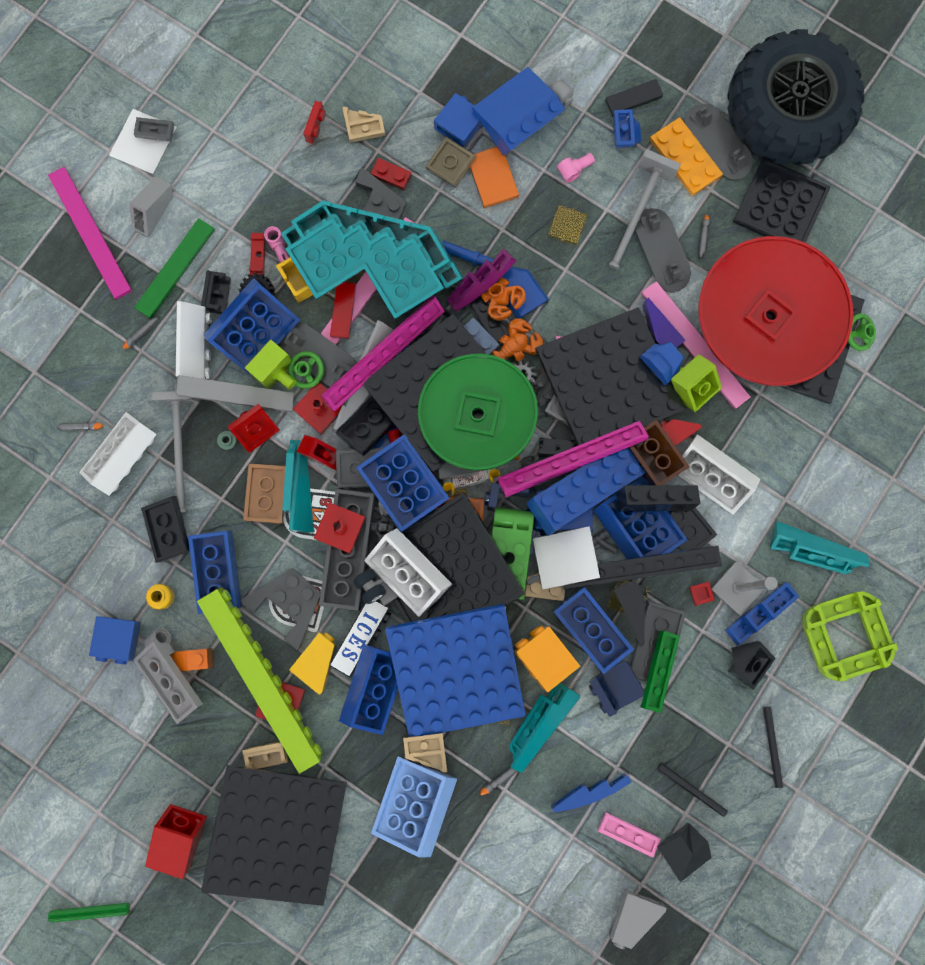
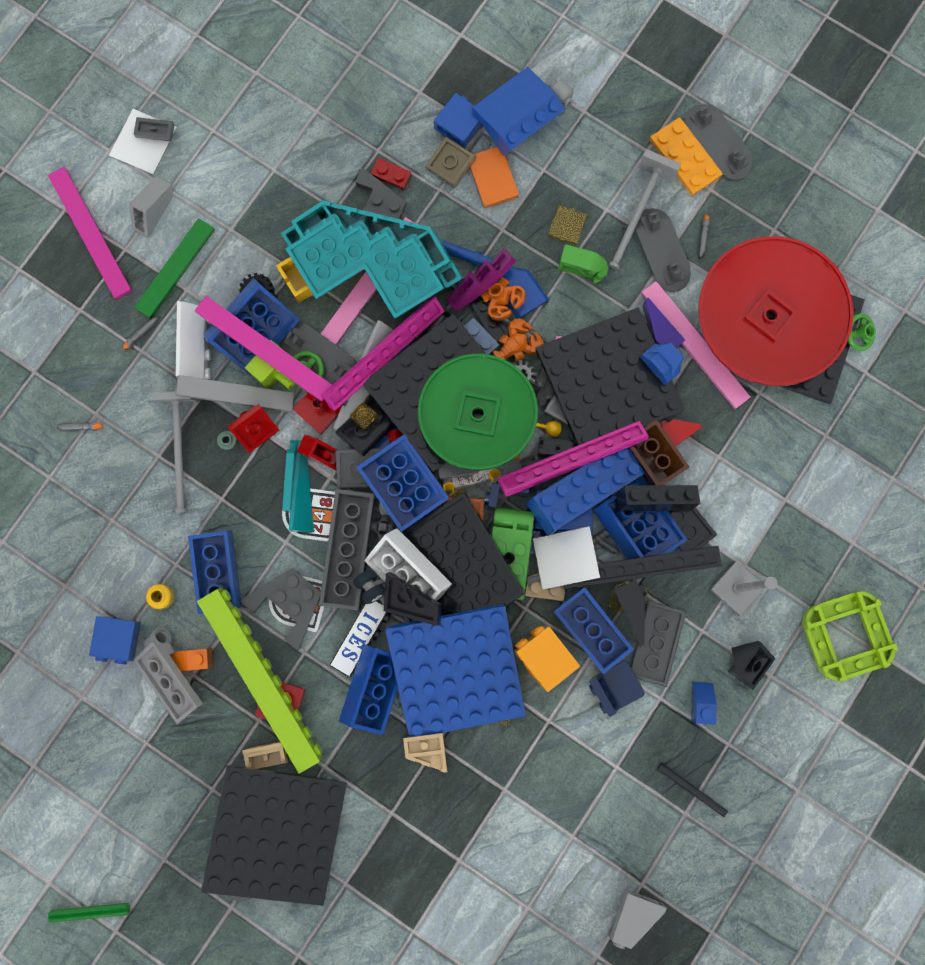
white slope [79,412,157,496] -> none
black tile [141,496,190,563] -> none
red slope [145,804,207,879] -> none
black hinge [201,270,231,314] -> none
medium nougat plate [243,464,285,524] -> none
red piece [249,233,265,276] -> none
bright pink pin [264,226,290,263] -> none
yellow slope [289,632,337,695] -> none
red plate [303,100,326,144] -> none
red tile [314,502,366,554] -> none
red tile [330,282,356,339] -> none
tan wing [342,107,386,143] -> none
light blue slope [371,756,457,858] -> none
flat silver piece [480,767,517,795] -> none
teal wedge [509,682,580,773] -> none
blue slope [551,773,631,812] -> none
bright pink pin [557,153,595,183] -> none
bright pink tile [598,812,661,858] -> none
black tile [605,79,663,116] -> none
blue slope [613,109,642,148] -> none
green plate [641,630,680,713] -> none
black slope [657,823,712,882] -> none
lime brick [671,354,722,412] -> none
white slope [678,434,760,515] -> none
red plate [689,581,715,606] -> none
blue slope [725,582,799,646] -> none
black wheel [727,29,864,165] -> none
black tile [733,157,831,243] -> none
black bar [763,706,783,788] -> none
teal wedge [770,521,870,574] -> none
none -> dark pink tile [195,296,332,402]
none -> clear yellow plate [350,402,377,429]
none -> black wing [383,572,442,626]
none -> yellow hinge [536,421,561,437]
none -> bright green piece [558,244,609,285]
none -> blue slope [691,682,717,725]

